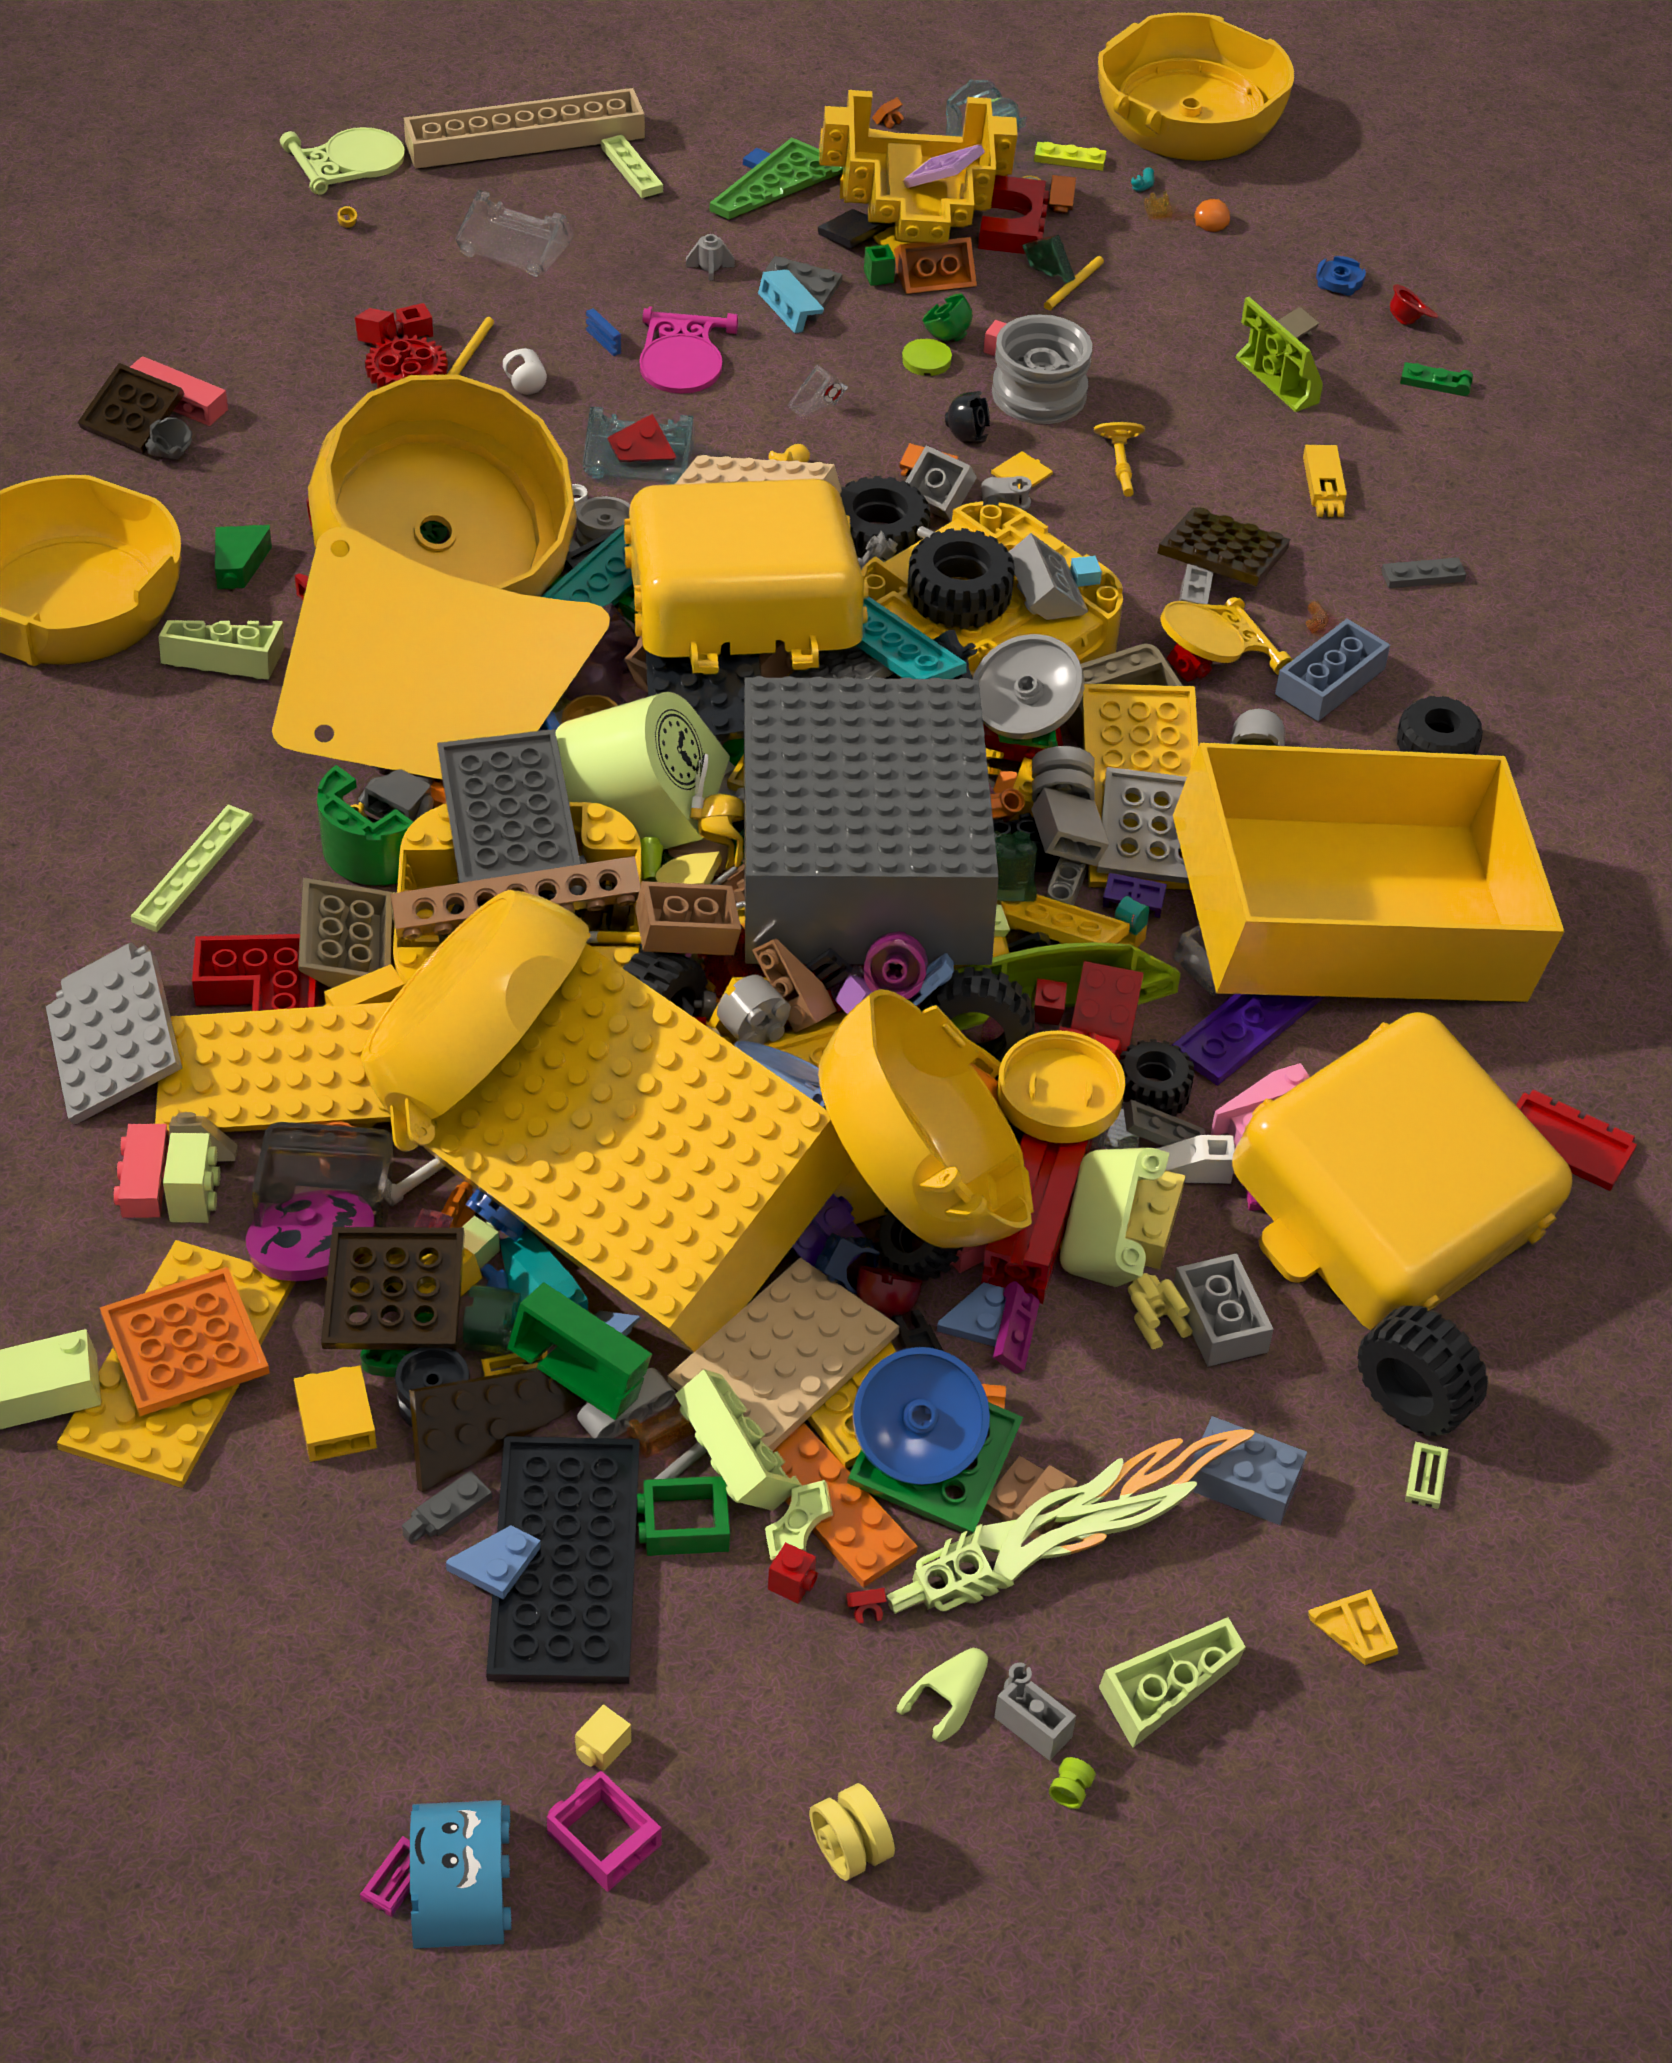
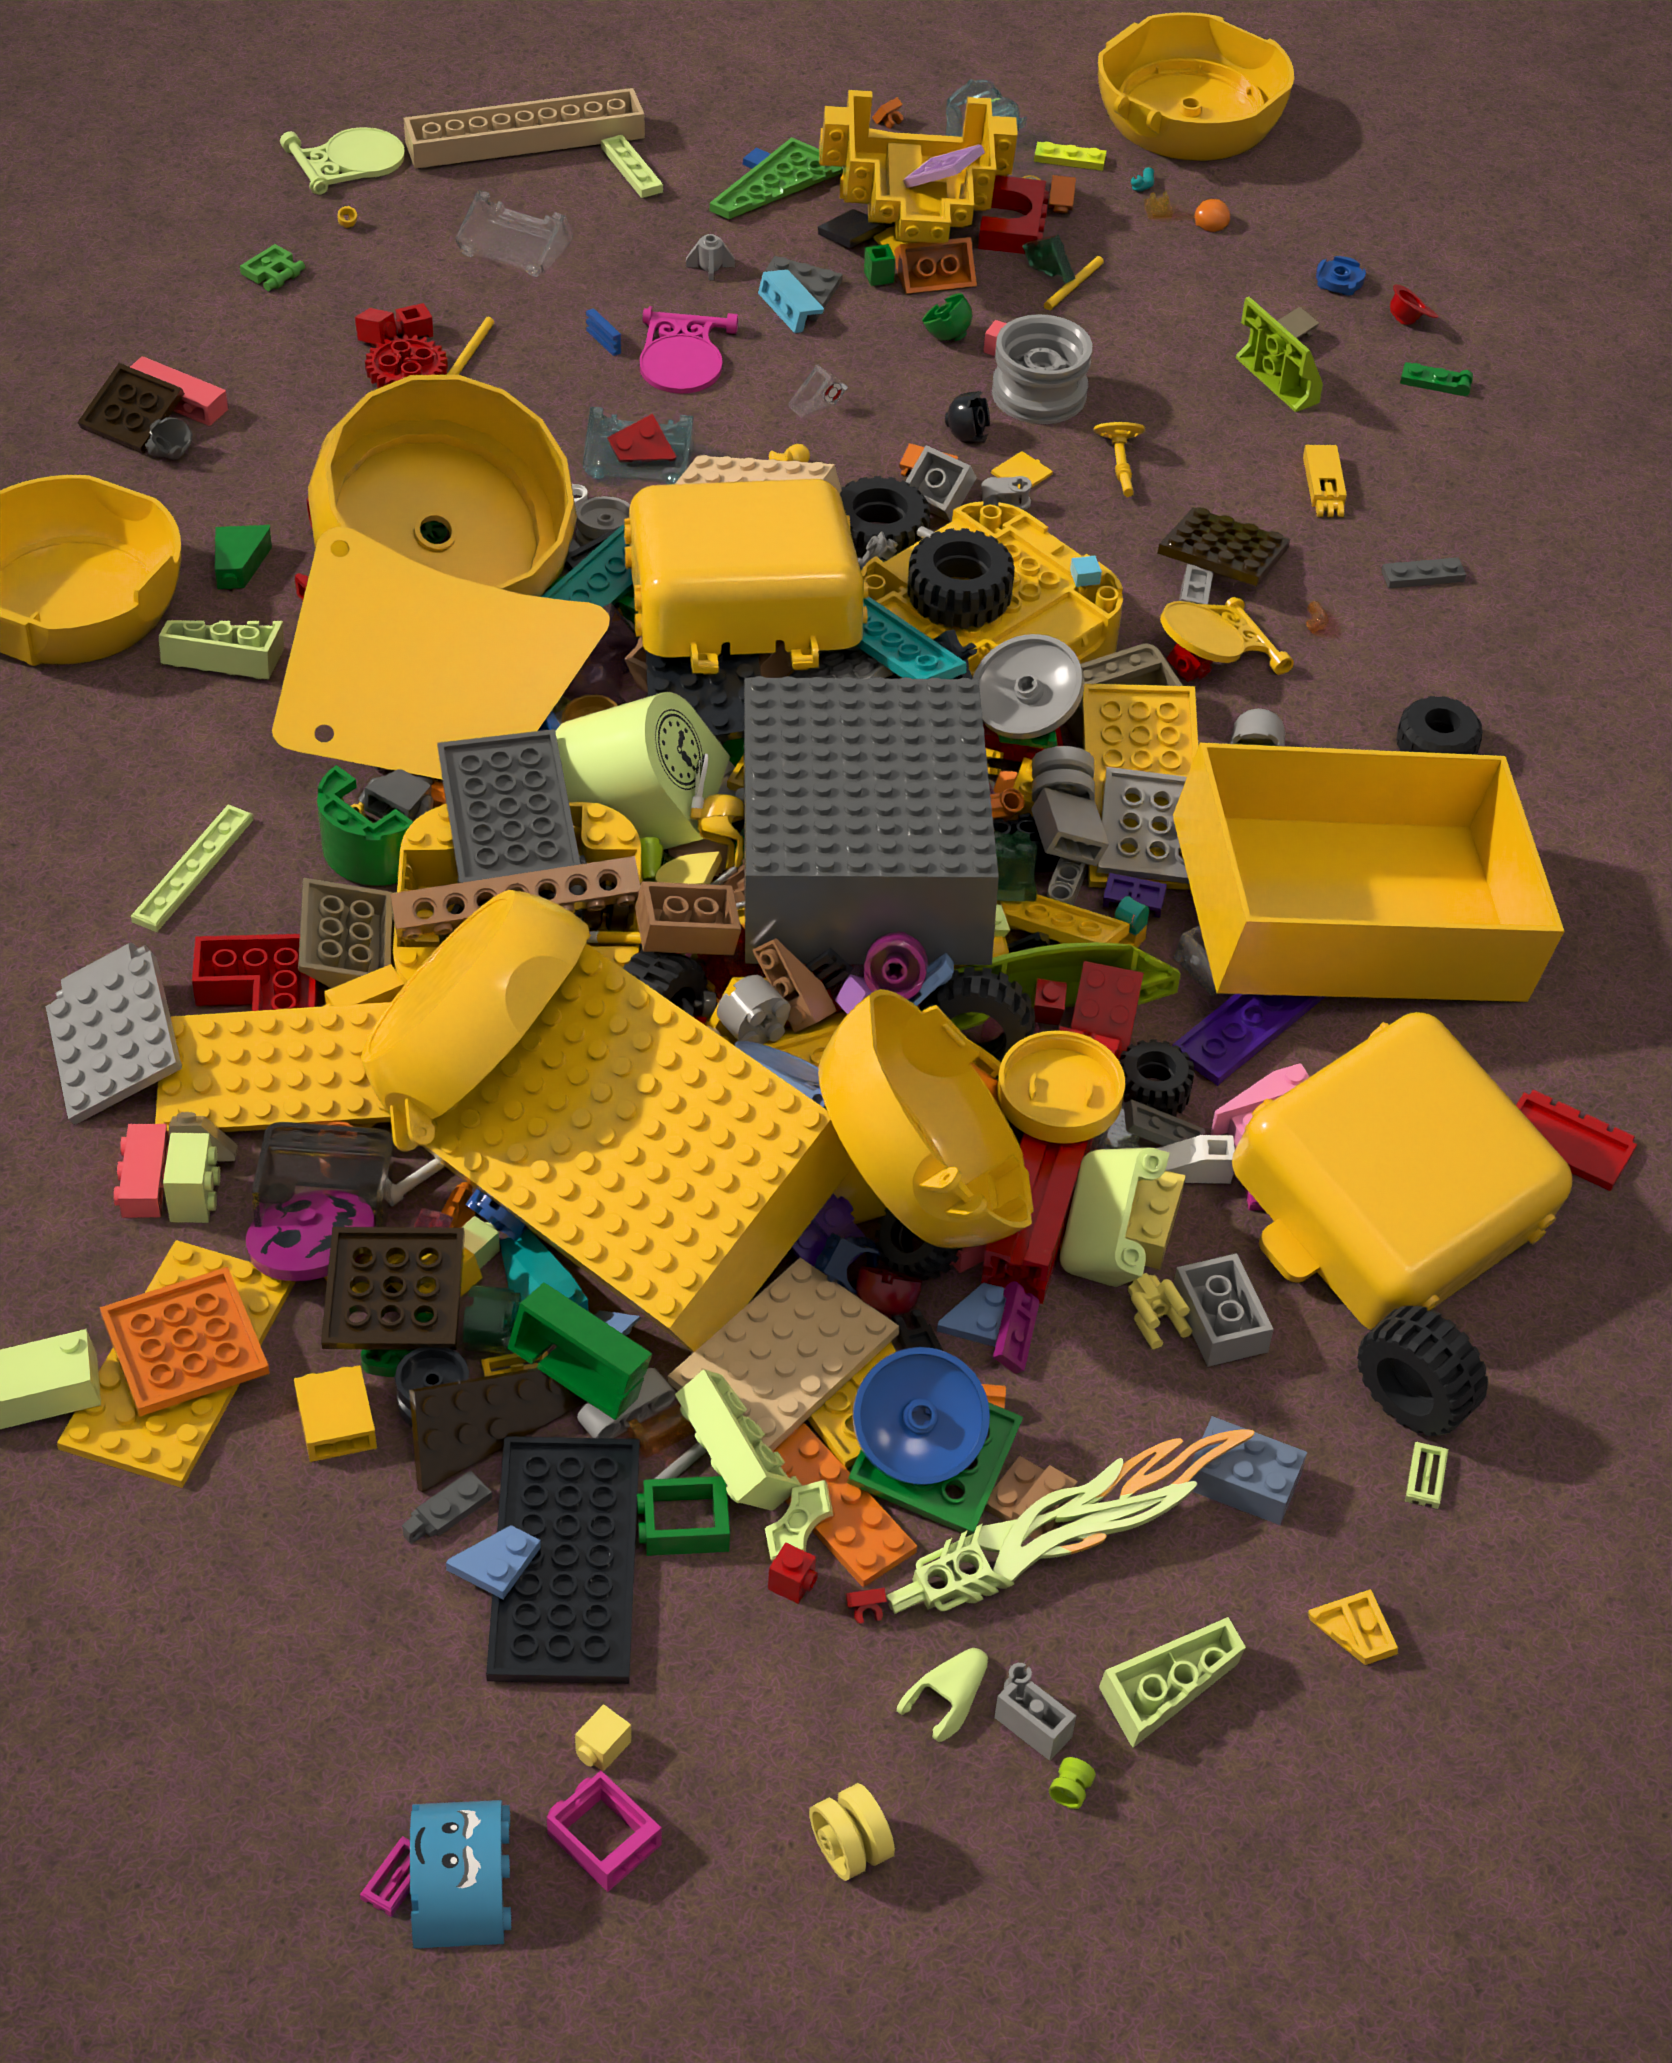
blue bar [481,1264,511,1312] -> none
white helmet [503,348,547,395] -> none
lime tile [902,338,952,376] -> none
light grey slope [1009,533,1088,620] -> none
sand blue brick [1275,619,1390,721] -> none
none -> bright green plate [240,244,305,291]

